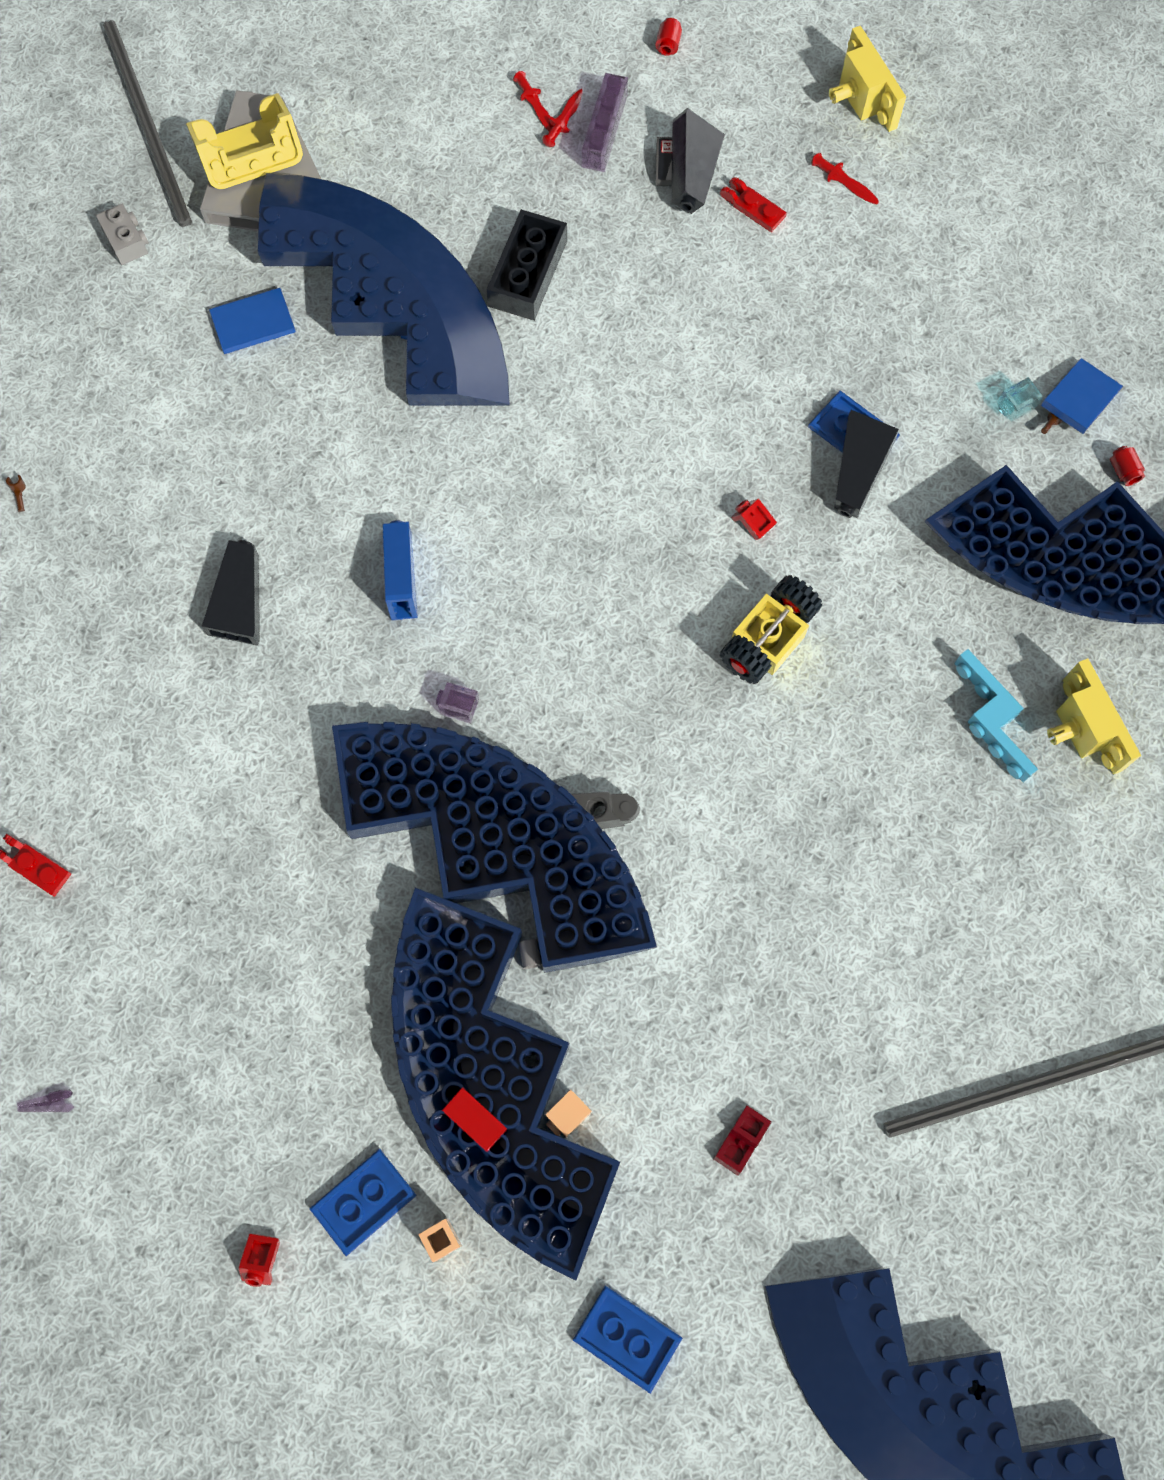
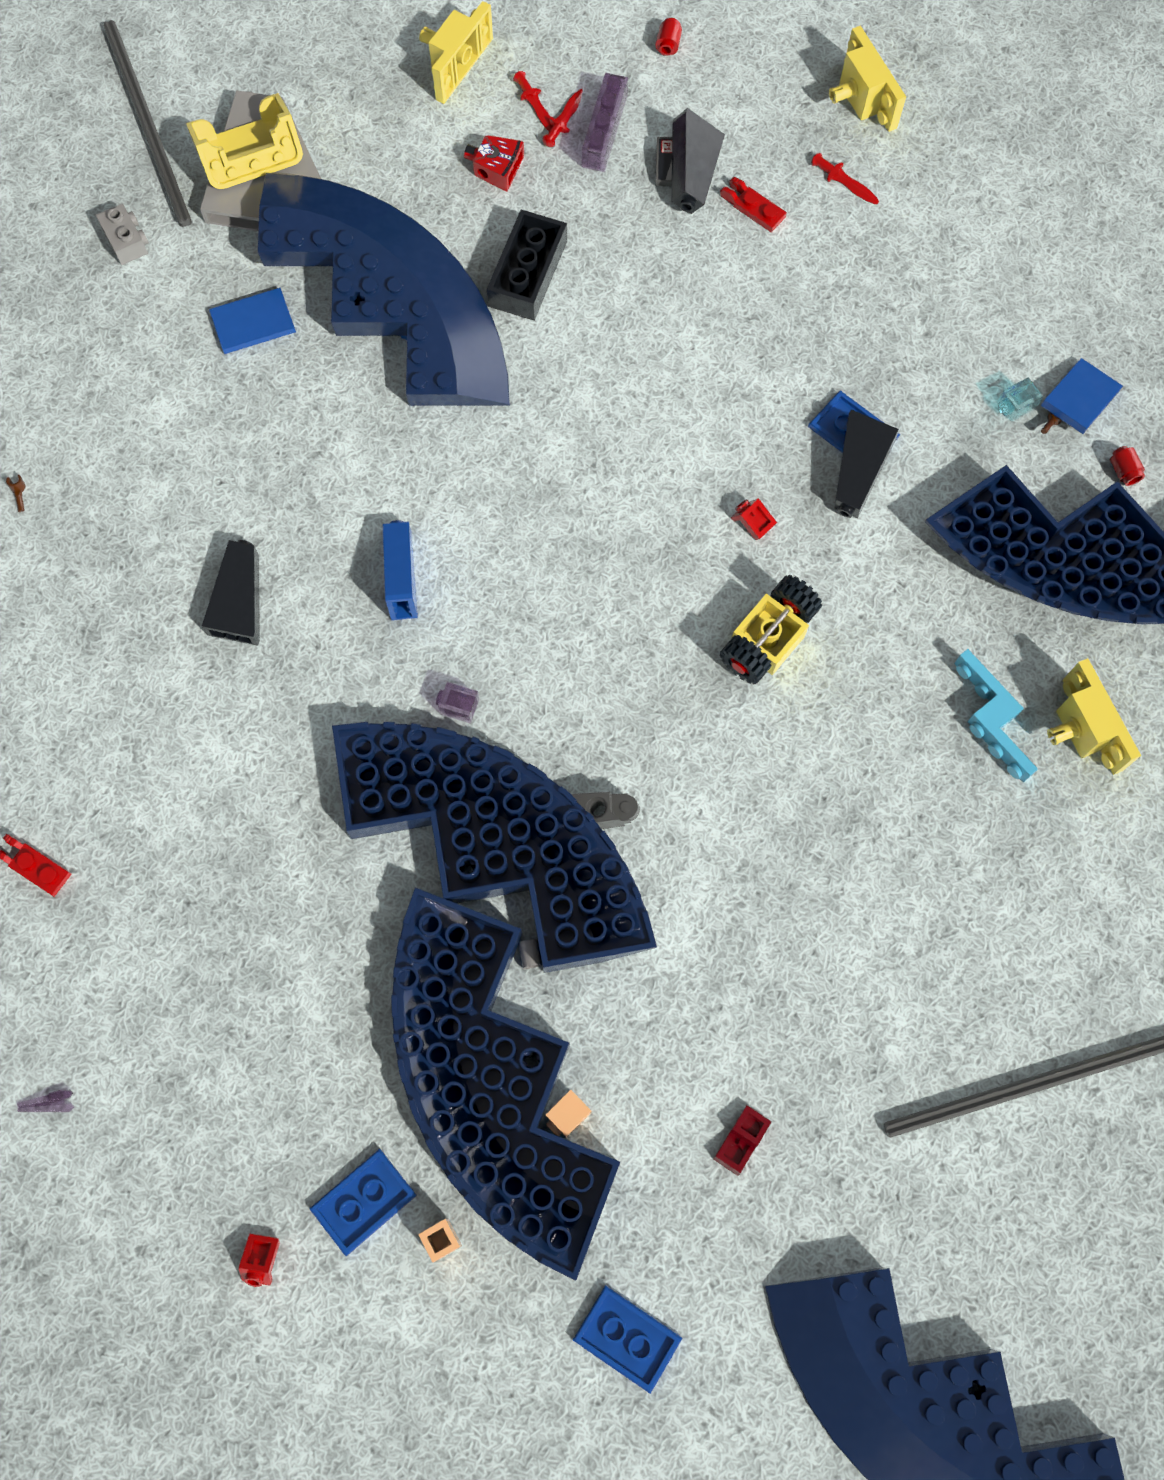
red tile [442,1088,507,1152] -> none
none -> light yellow brick [419,1,493,104]
none -> red torso [464,135,524,192]

